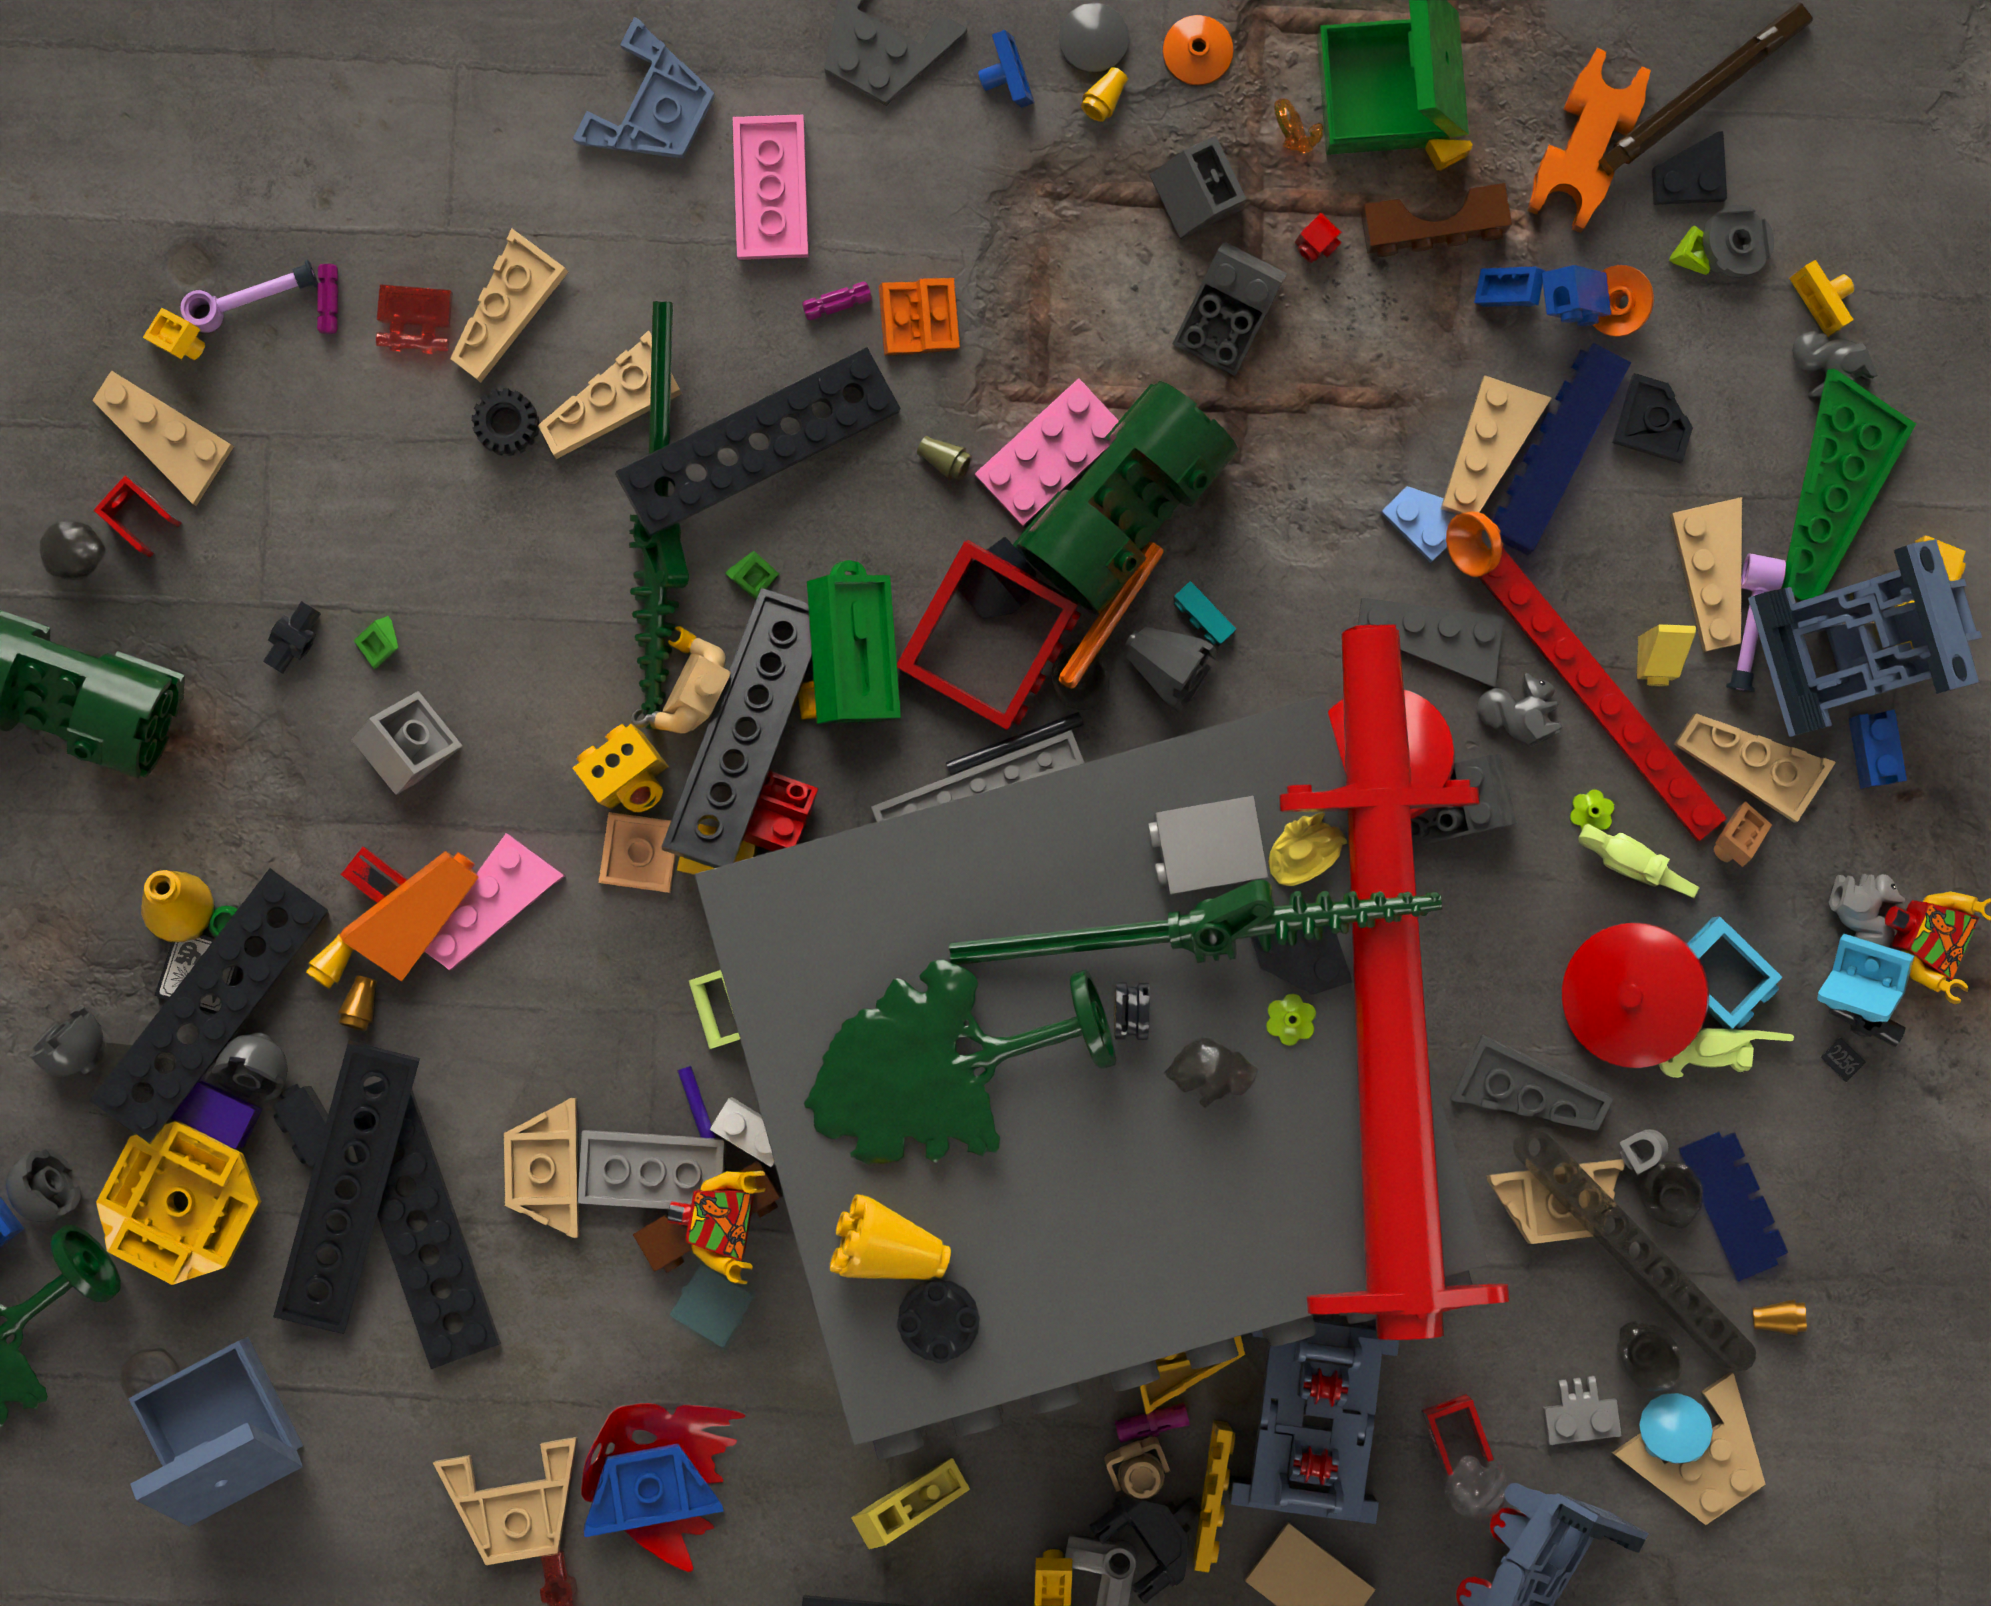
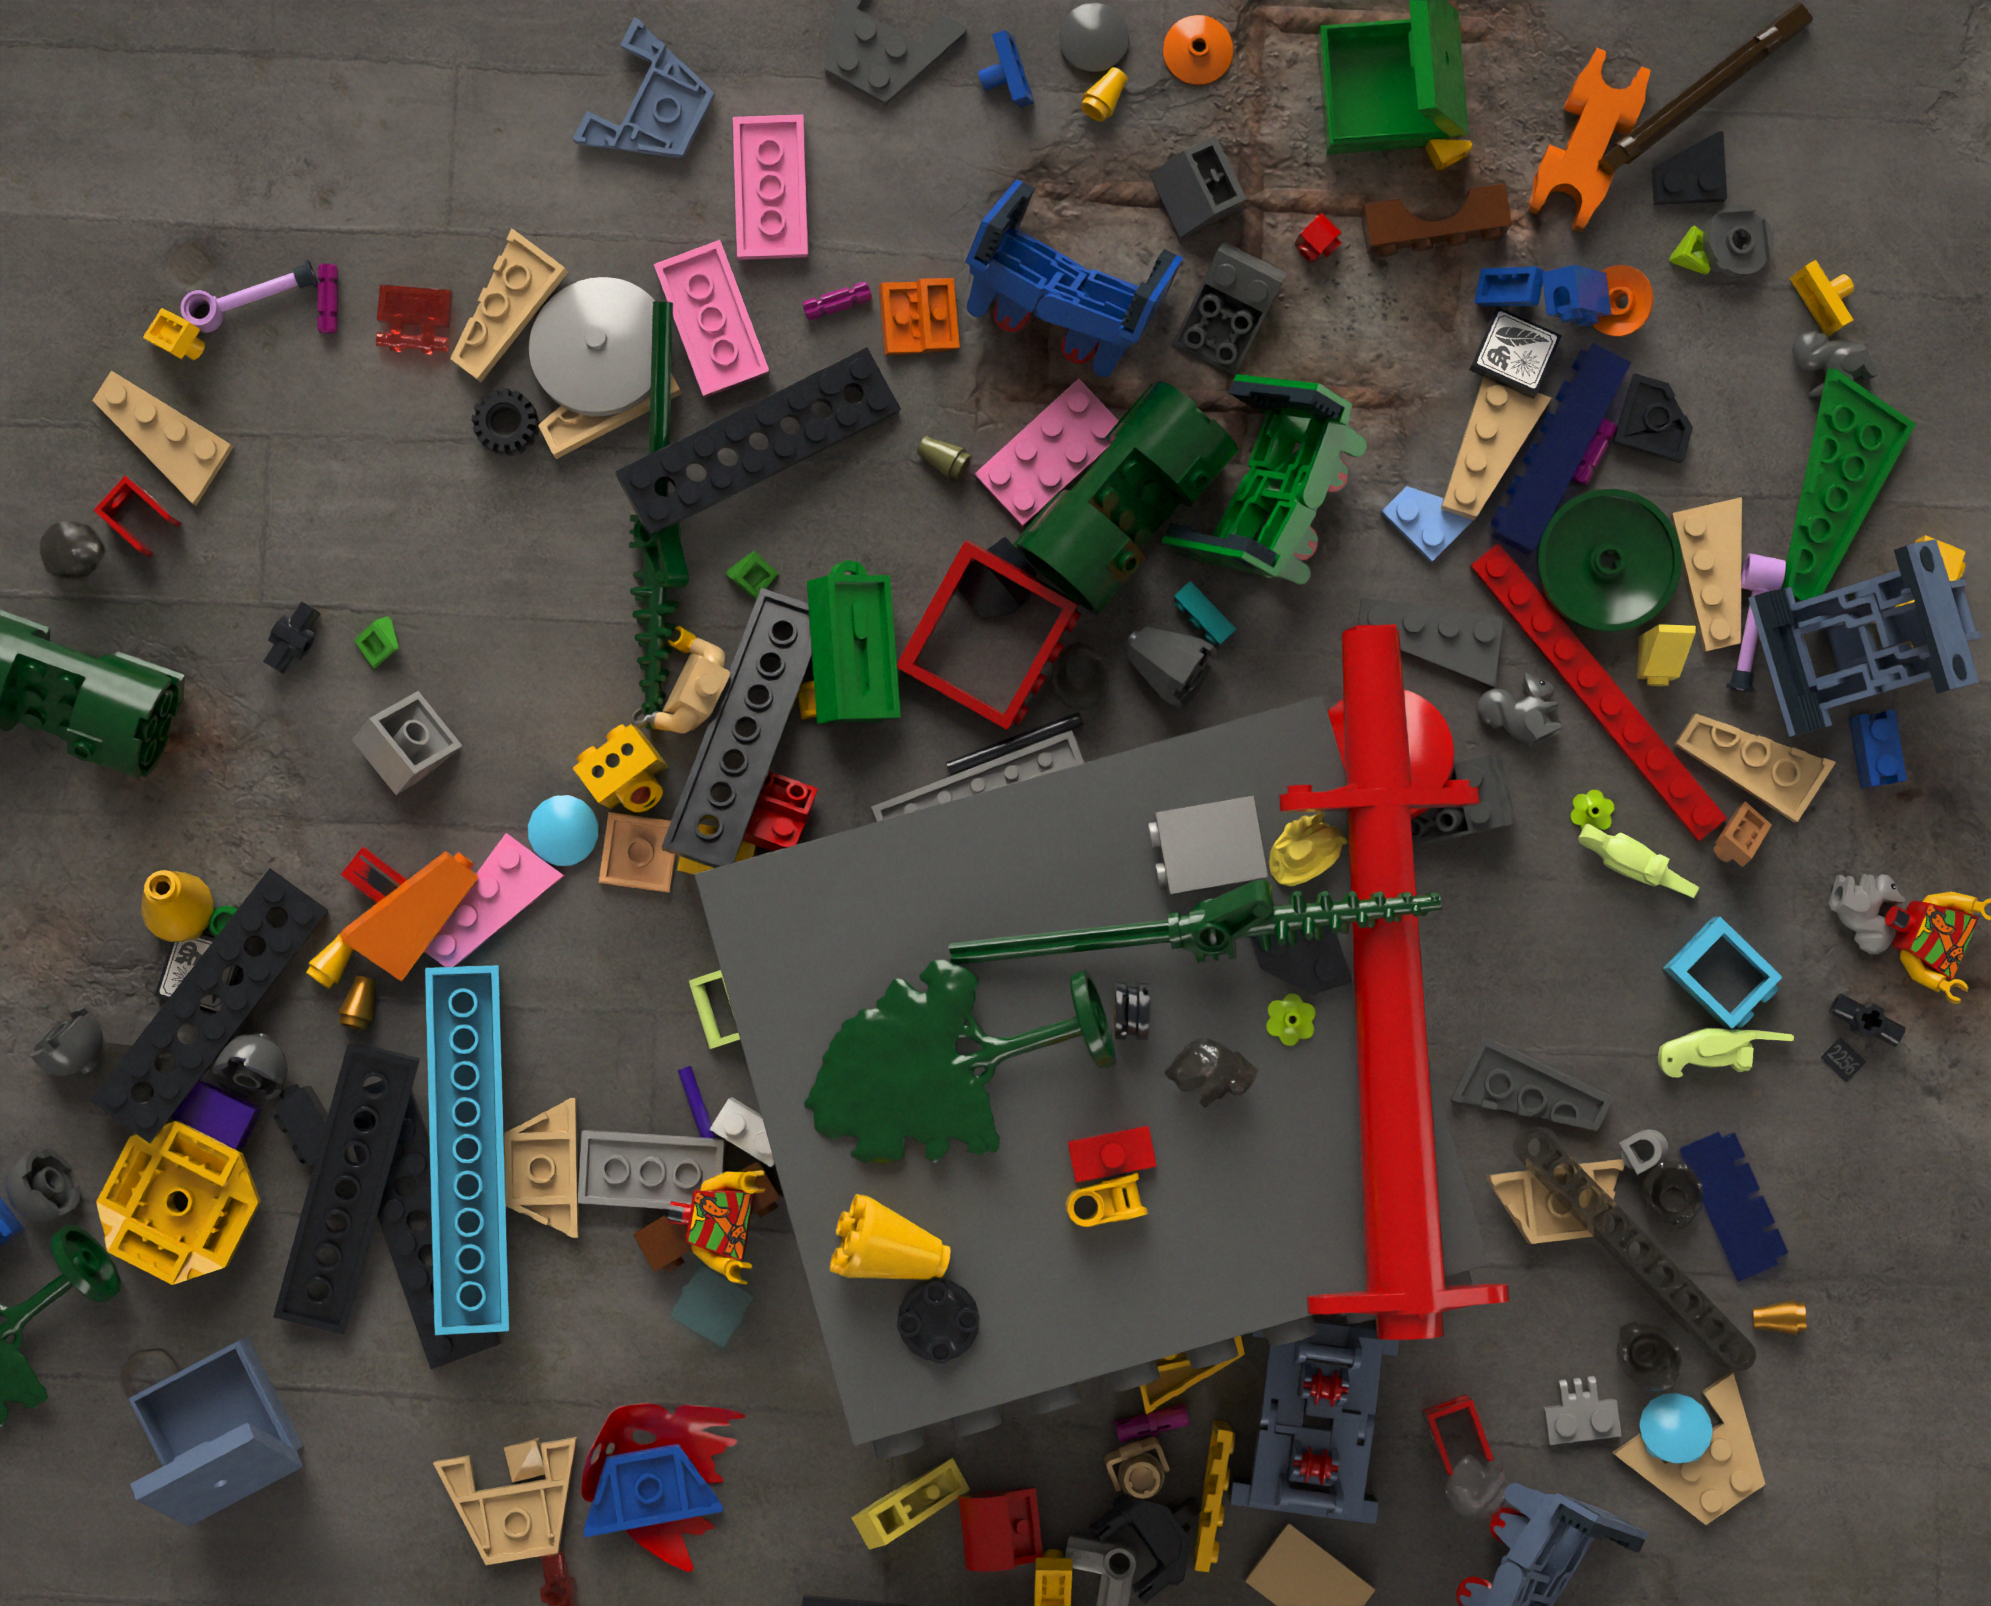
orange axle [1058,542,1163,689] -> none
clear orange piece [1274,98,1323,153] -> none
orange piece [1446,511,1503,577] -> none
red dish [1562,923,1709,1068] -> none
medium azure bracket [1817,934,1915,1022] -> none
none -> medium azure brick [425,965,509,1335]
none -> tan slope [504,1438,545,1483]
none -> medium azure dish [528,795,599,866]
none -> light grey dish [529,277,655,417]
none -> bright pink plate [654,240,770,398]
none -> red brick [958,1486,1043,1572]
none -> blue container [965,179,1183,377]
none -> yellow piece [1065,1173,1148,1227]
none -> red tile [1067,1125,1157,1183]
none -> green container [1162,374,1367,585]
none -> tile [1469,307,1562,399]
none -> dark green dish [1536,489,1682,633]
none -> magenta axle [1570,418,1617,486]

